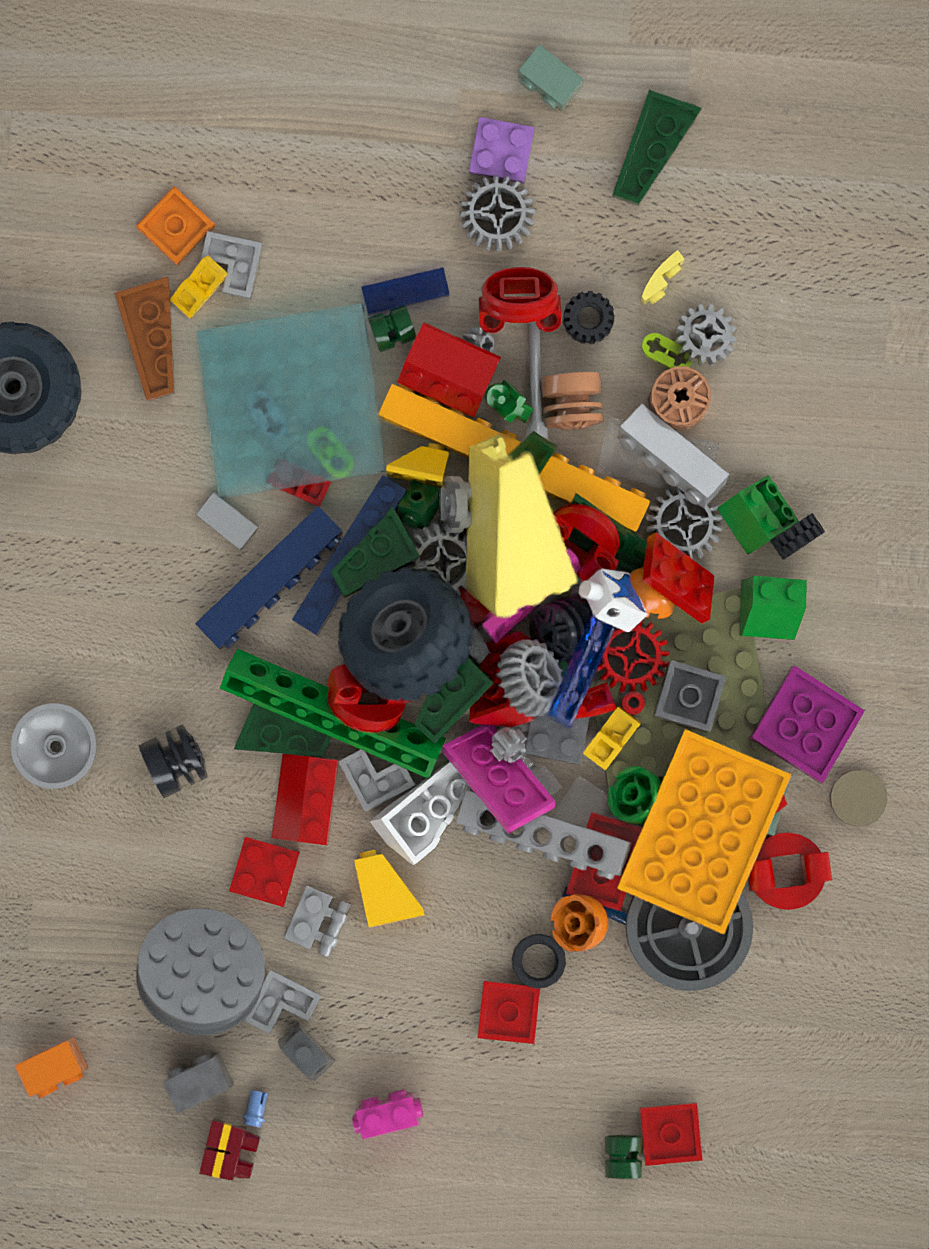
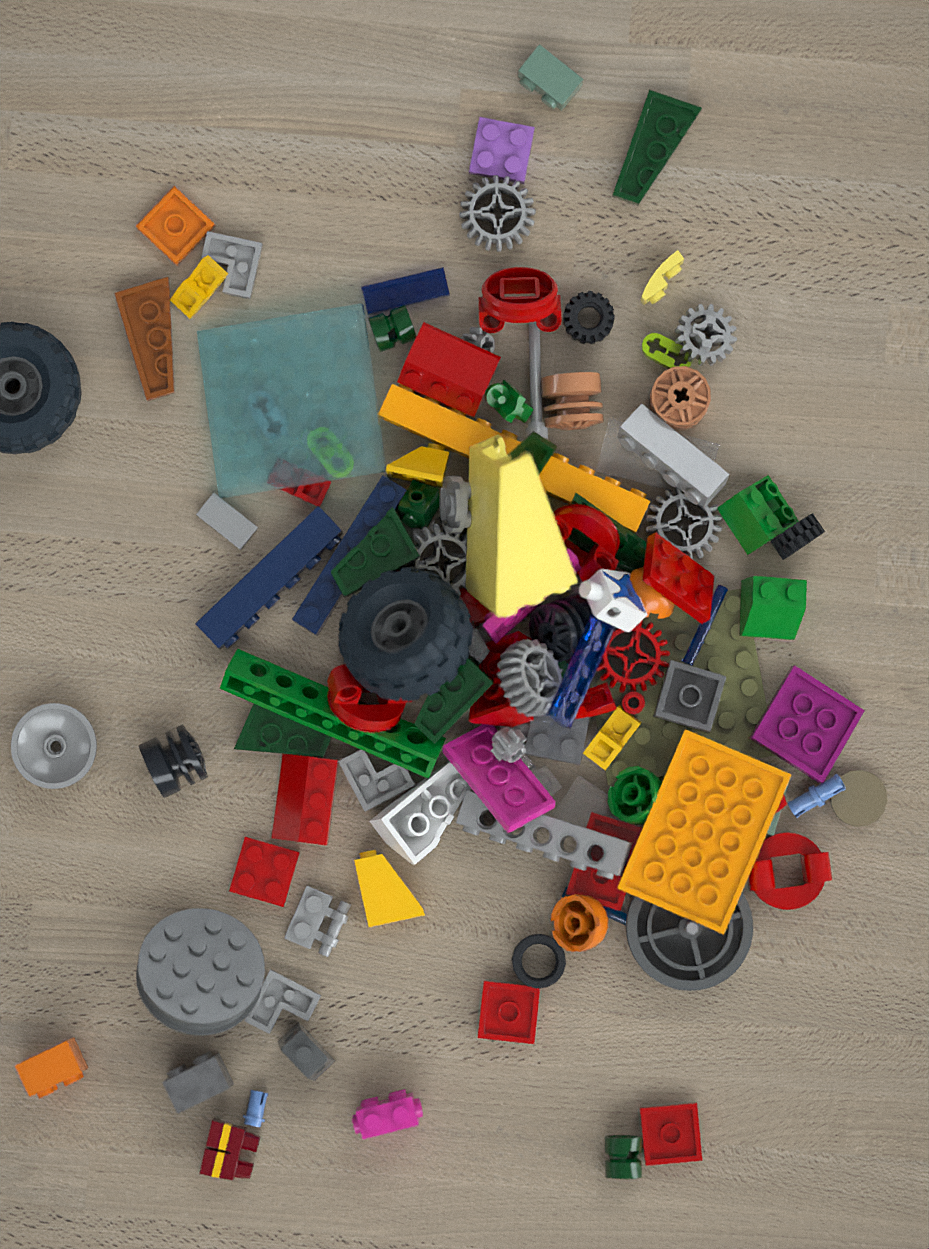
none -> clear blue bar [682,584,728,666]
none -> medium blue pin [788,774,846,818]

